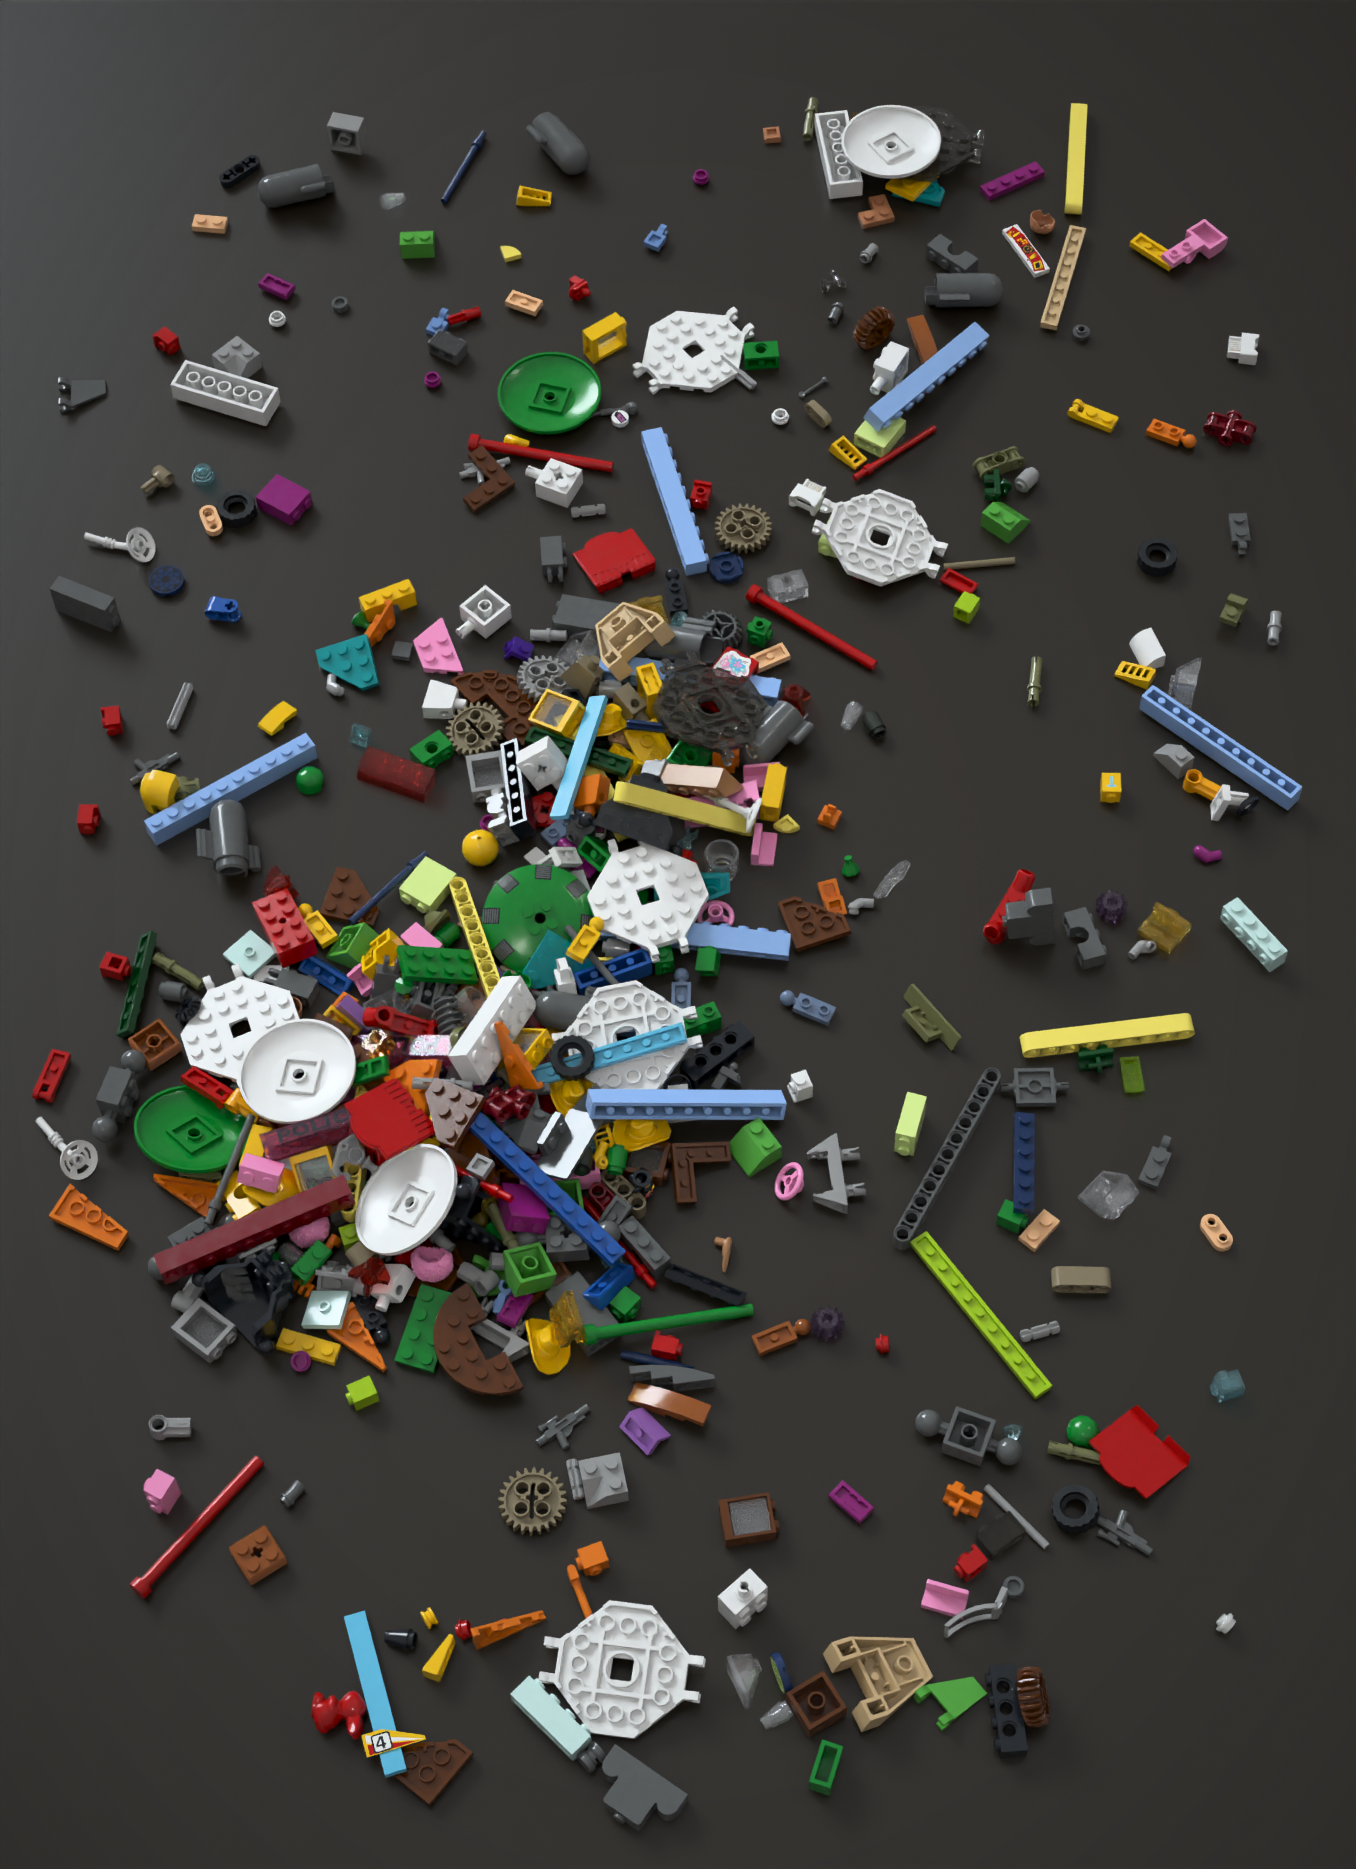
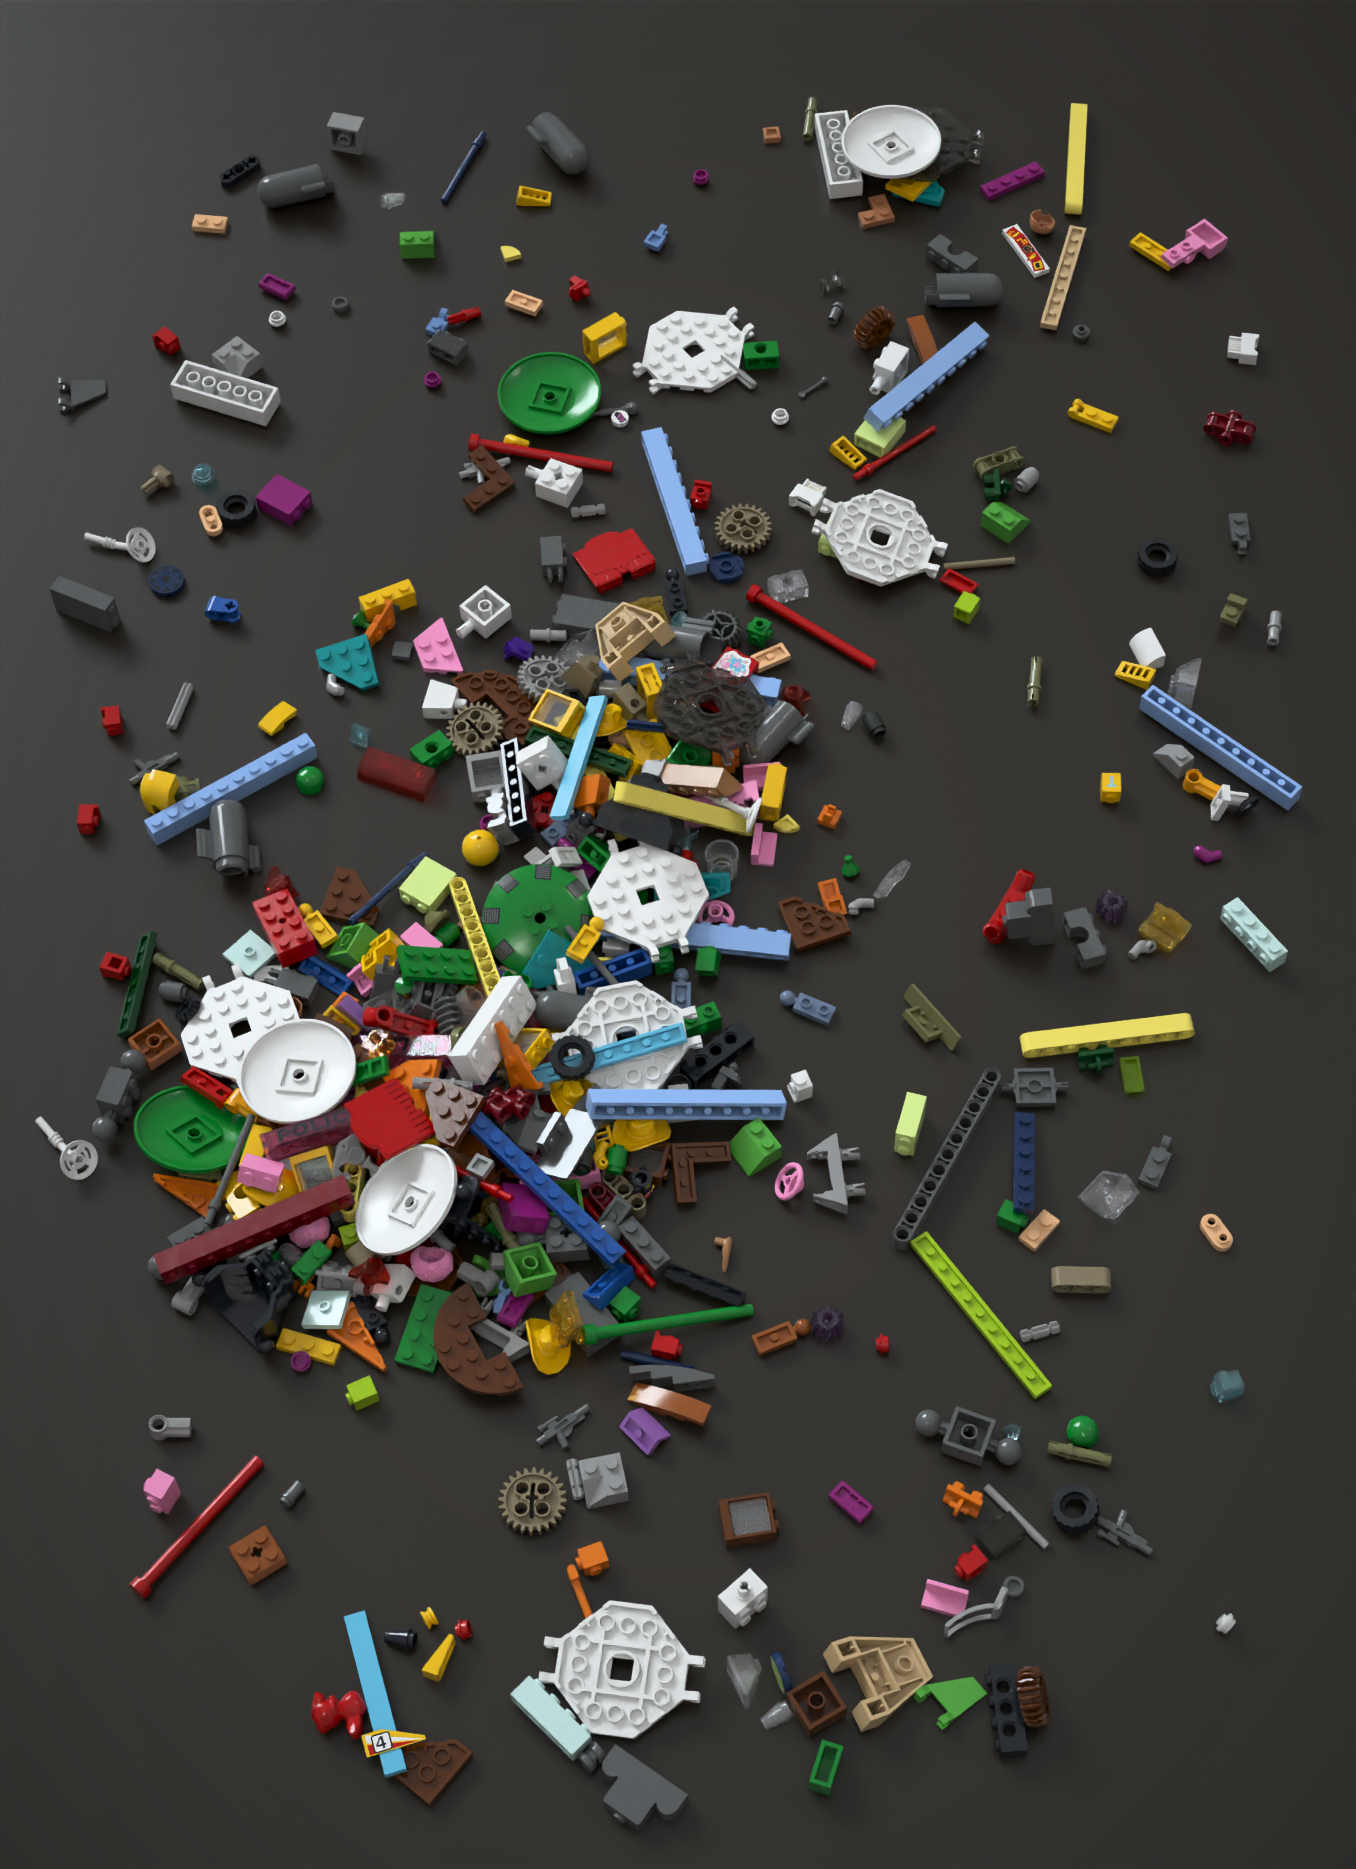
red plate [32,1049,72,1103] -> none
orange wing [49,1184,129,1251] -> none
light grey window [171,1298,238,1364] -> none
orange wing [470,1610,546,1650] -> none
dark tan beam [804,400,832,428] -> none
light grey pin [860,243,879,263] -> none
red piece [1088,1404,1190,1499] -> none
orange plate [1146,419,1197,448] -> none

